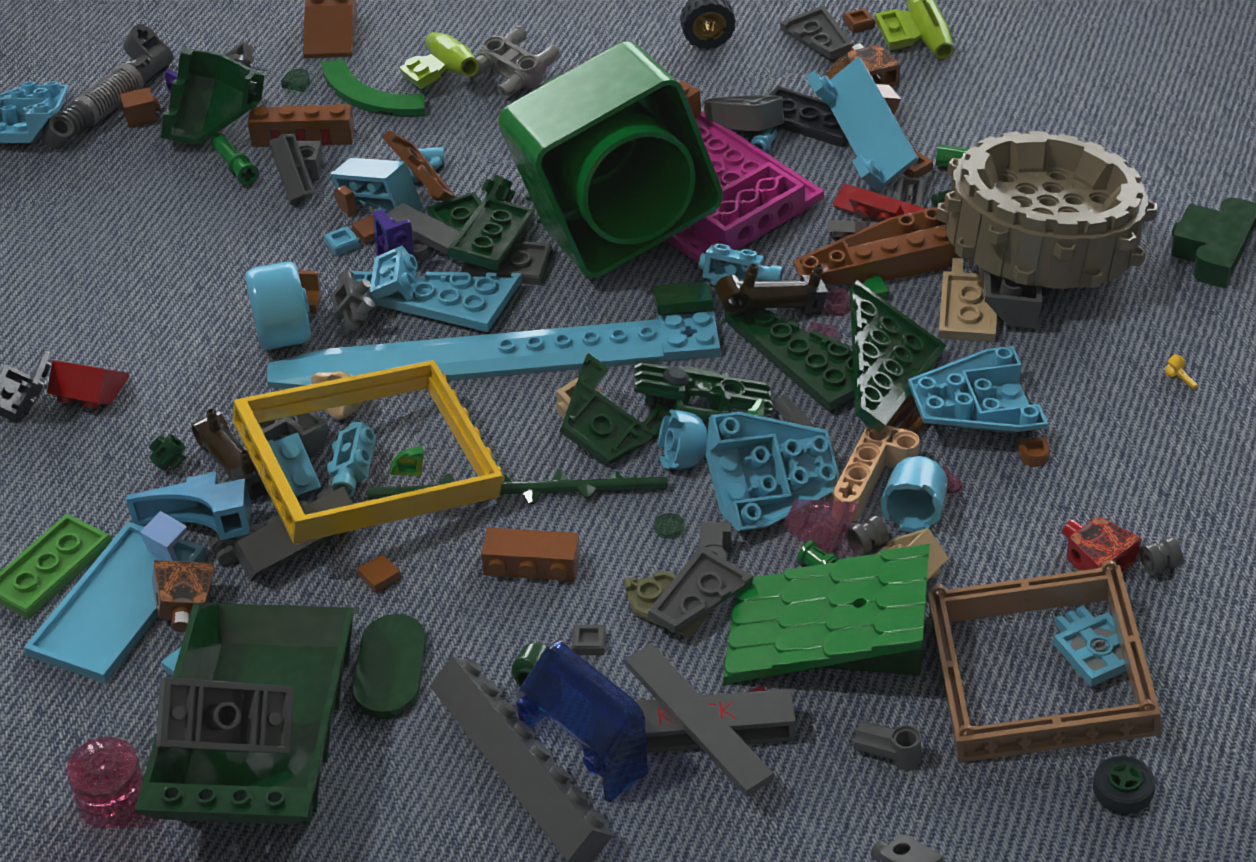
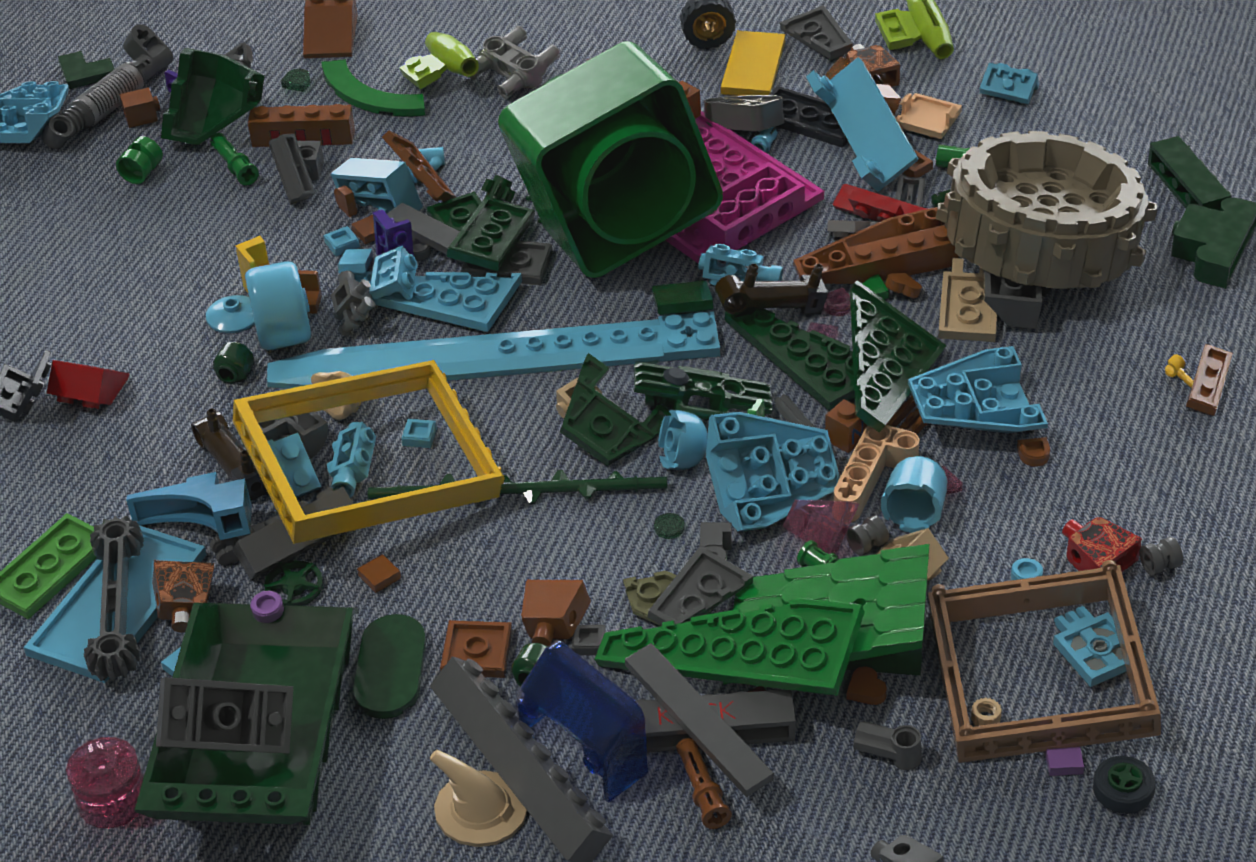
light blue panel [140,511,187,561] -> none
dark green gear [148,434,186,471] -> none
green tile [390,446,424,476] -> none
dark orange brick [481,527,580,581] -> none
dark orange tile [843,8,875,33] -> none
none -> dark green tile [58,51,115,89]
none -> dark grey arm [84,515,144,682]
none -> green wheel [116,136,163,184]
none -> medium azure dish [206,295,255,333]
none -> dark green head [213,342,254,383]
none -> yellow panel [235,236,269,292]
none -> medium lavender tile [250,591,284,623]
none -> dark green wheel [264,561,323,606]
none -> medium azure tile [338,249,373,274]
none -> medium azure tile [402,419,437,448]
none -> tan piece [430,750,528,847]
none -> dark orange tile [440,620,512,678]
none -> dark orange torso [521,579,591,647]
none -> green wing [594,598,865,696]
none -> dark orange pin [676,738,732,829]
none -> yellow tile [721,30,785,96]
none -> dark orange brick [825,399,867,453]
none -> dark orange tile [847,666,887,705]
none -> dark orange tile [885,273,922,298]
none -> light nougat piece [896,93,962,139]
none -> tan axle [971,698,1002,726]
none -> medium azure bracket [979,63,1039,104]
none -> medium azure tile [1011,558,1043,580]
none -> medium lavender tile [1045,746,1084,776]
none -> dark green brick [1148,136,1232,211]
none -> tile [1186,344,1233,416]

